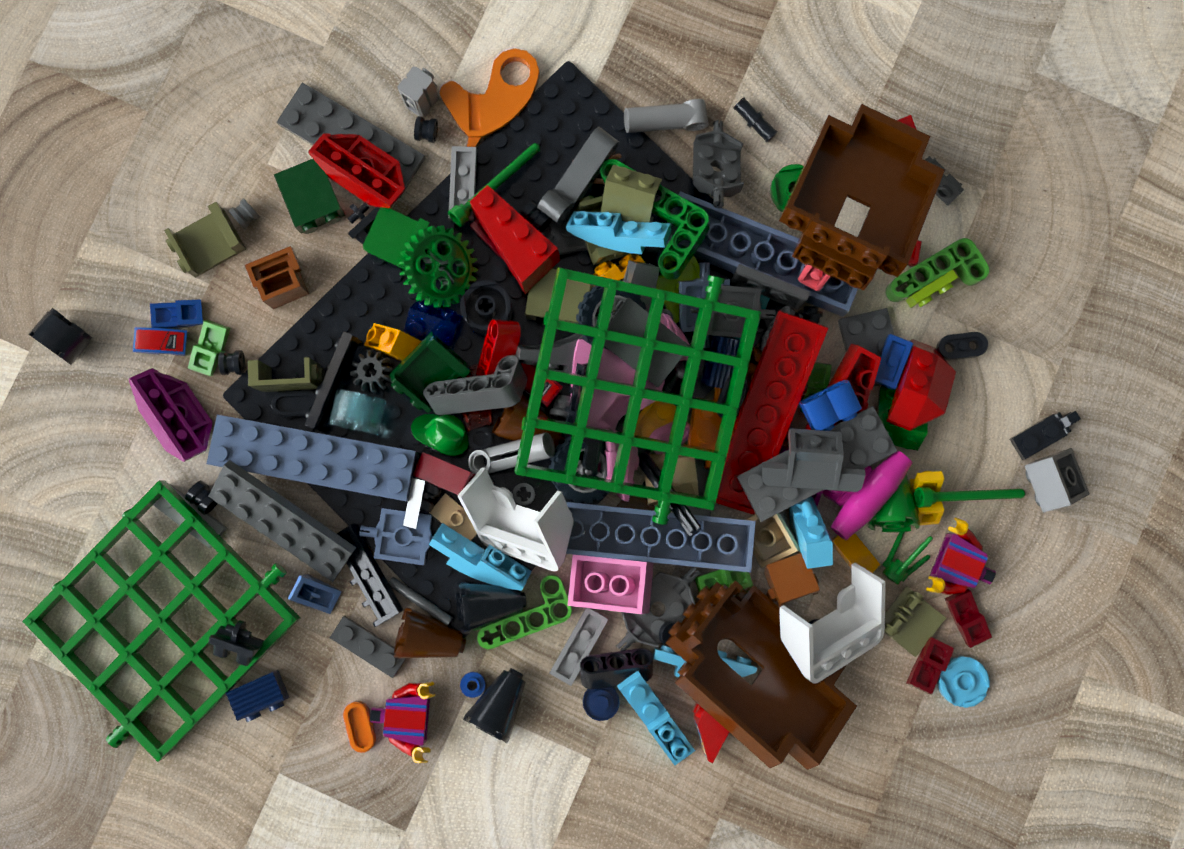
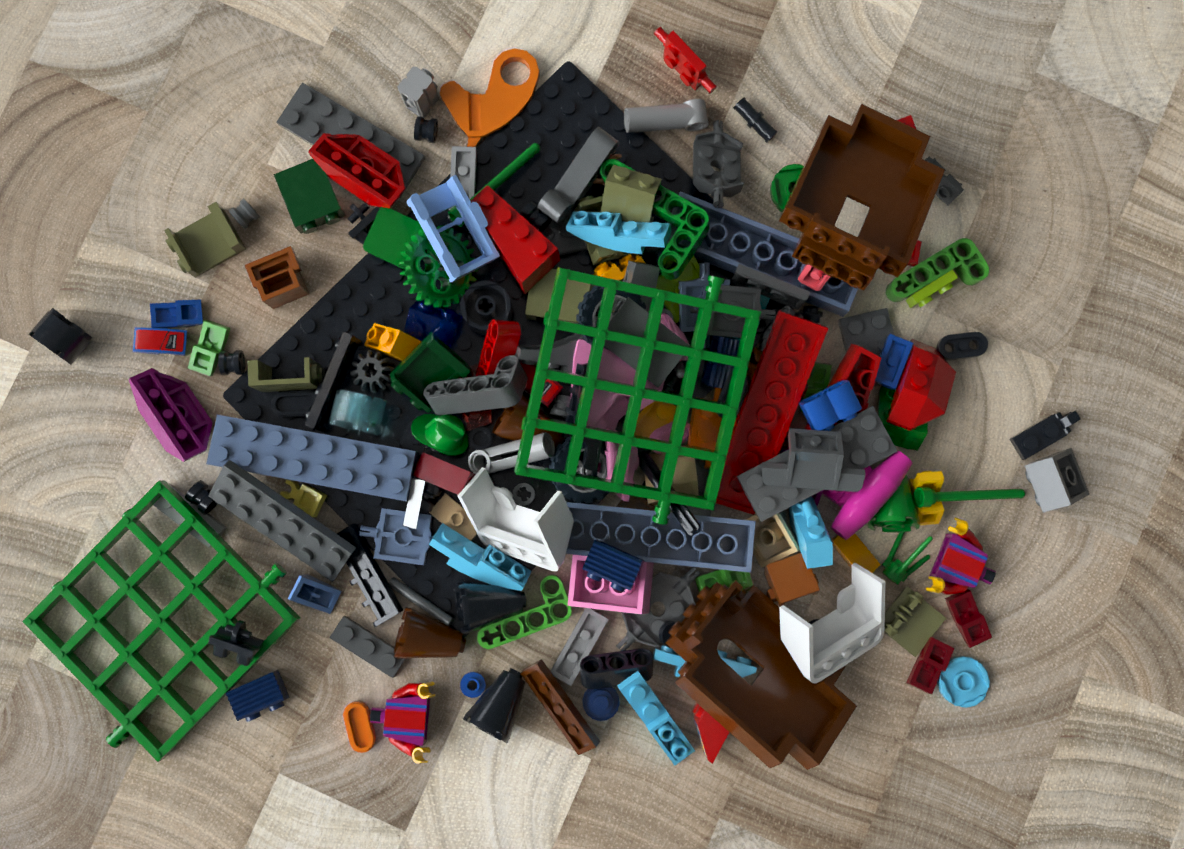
none -> light yellow plate [280,480,327,517]
none -> light blue piece [407,175,500,283]
none -> reddish brown plate [520,659,600,756]
none -> dark blue brick [582,540,645,592]
none -> red plate [654,27,717,94]

